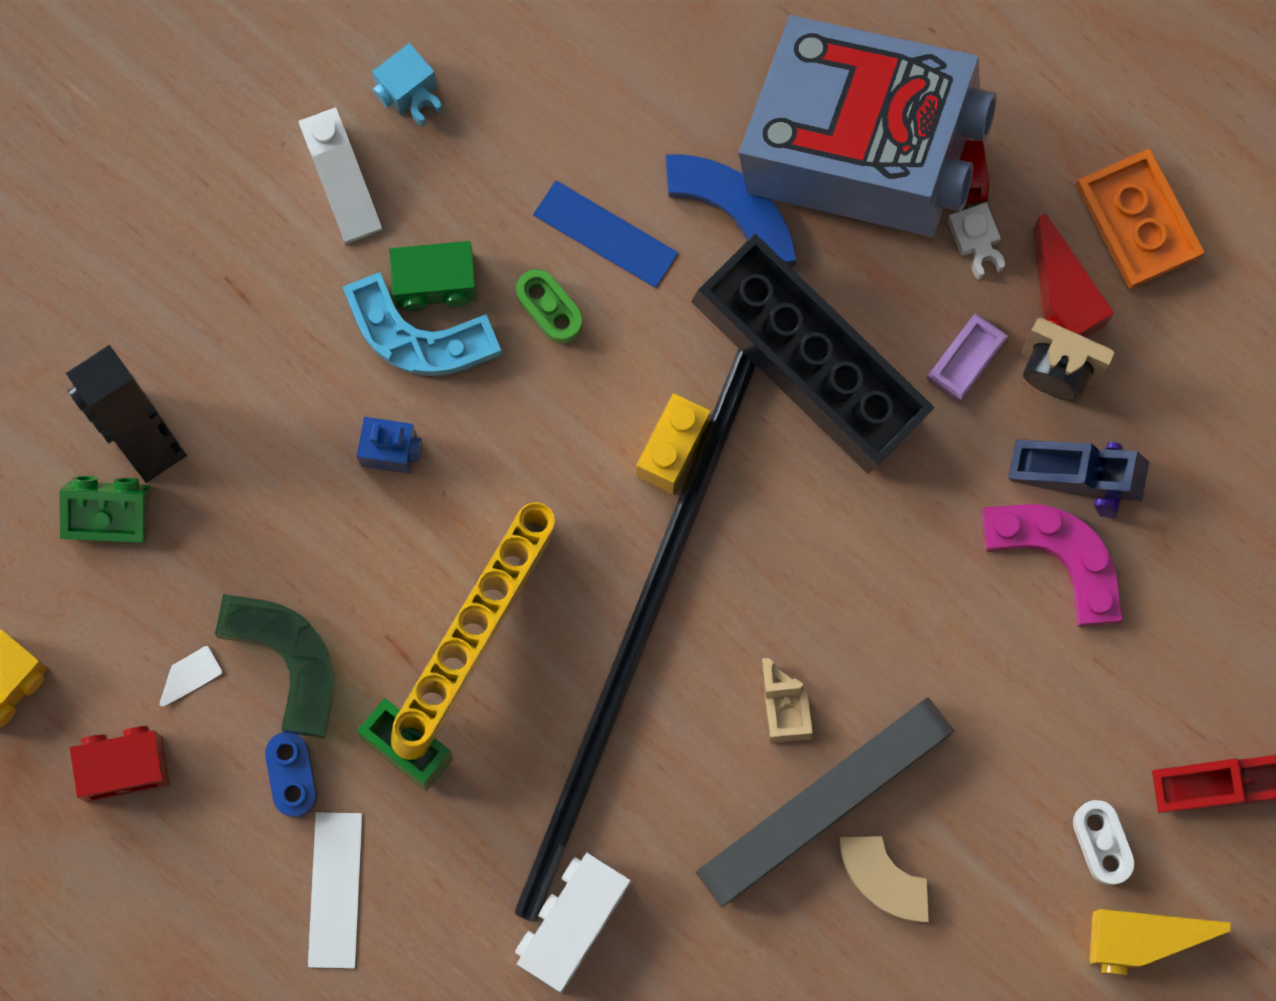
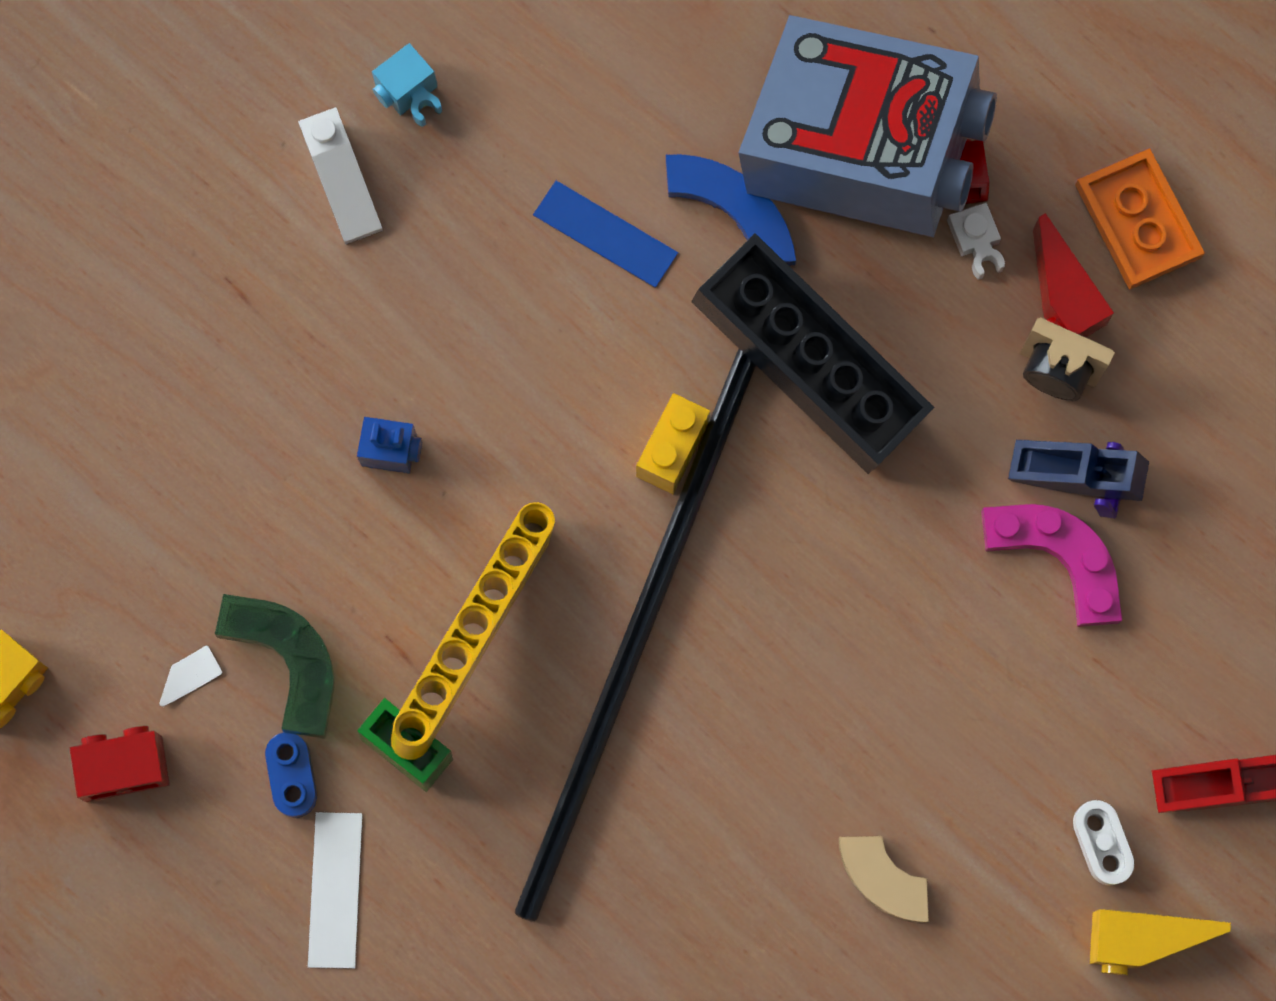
green bracket [59,476,151,543] -> none
black wedge [66,344,187,483] -> none
medium azure plate [342,272,502,376] -> none
green brick [389,241,477,311] -> none
white brick [515,853,631,994] -> none
bright green plate [516,269,582,344] -> none
dark grey beam [696,697,955,908] -> none
tan slope [762,658,813,743] -> none
lavender tile [926,313,1008,403] -> none

